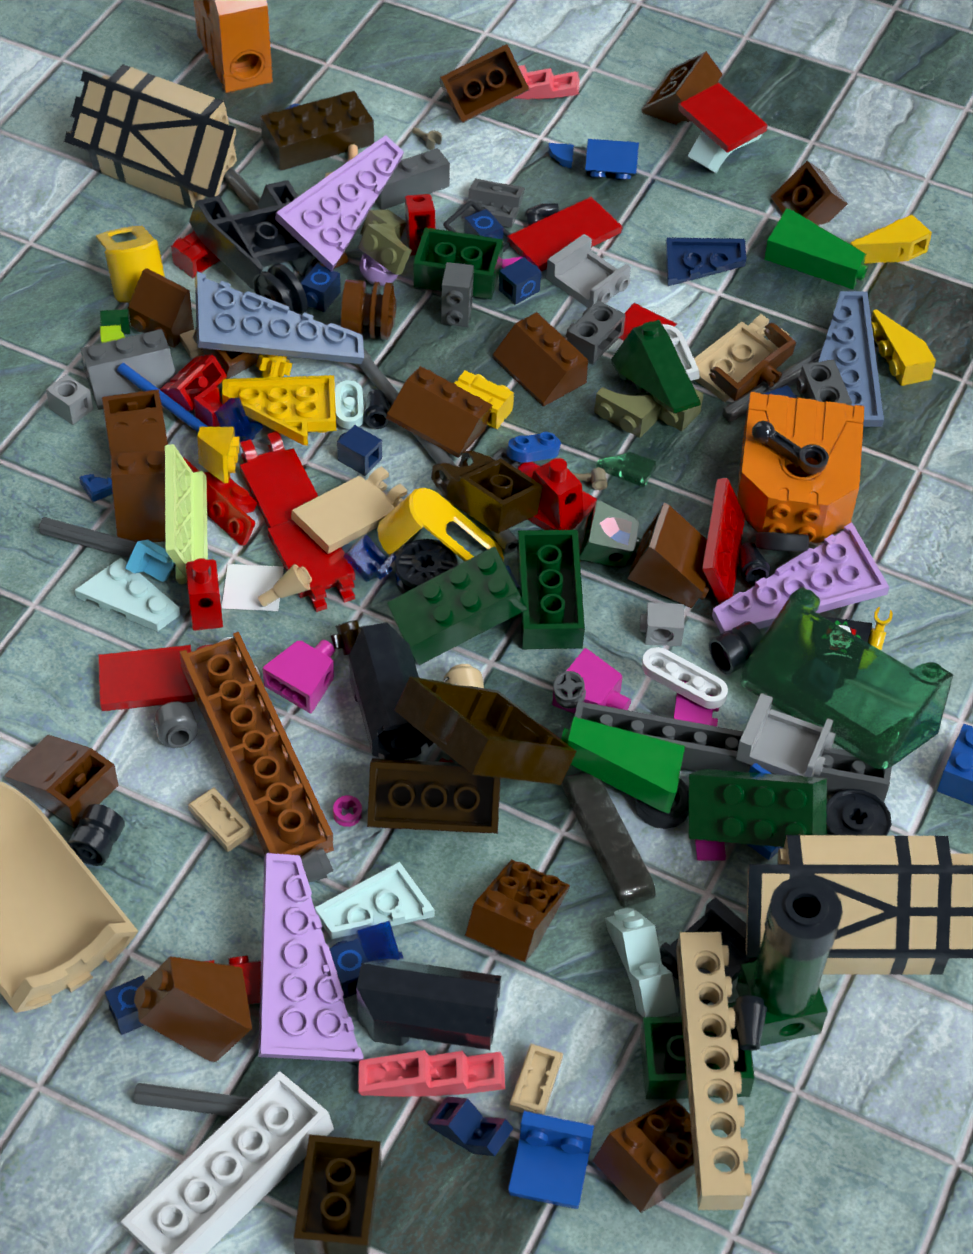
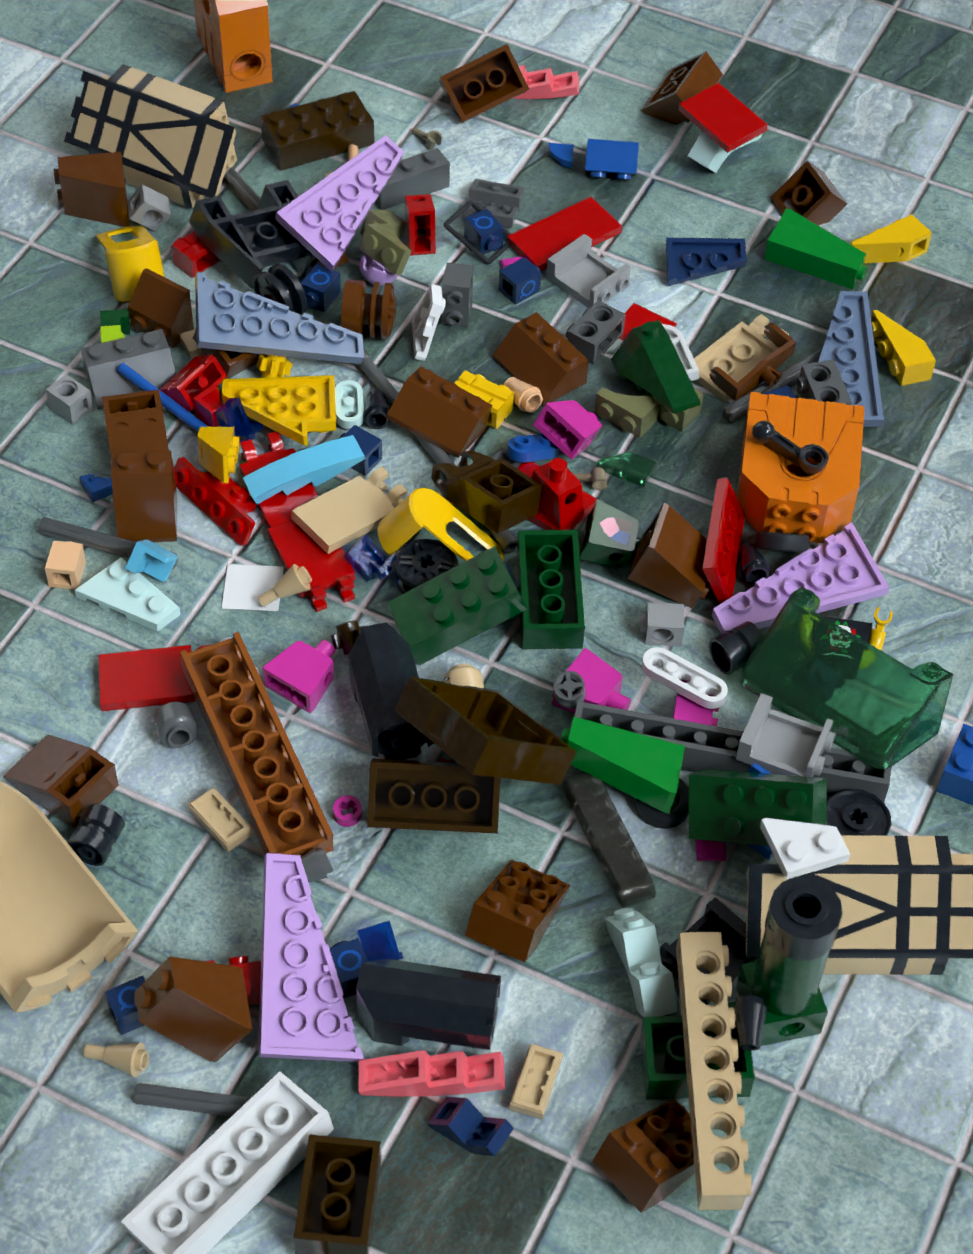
yellowish green fence [165,444,208,584] -> none
red torso [186,558,223,631] -> none
light aqua wing [315,862,435,939] -> none
dark green brick [413,227,503,299] -> none
blue bracket [508,1111,594,1209] -> none
black arm [525,203,559,226] -> none
none -> light nougat brick [45,541,86,590]
none -> reddish brown slope [53,152,130,227]
none -> tan cone [84,1042,149,1077]
none -> light grey brick [127,184,171,232]
none -> medium azure slope [243,435,366,504]
none -> white wing [412,284,445,361]
none -> light nougat cone [504,377,543,412]
none -> dark pink torso [533,400,602,460]
none -> white wing [760,818,850,880]

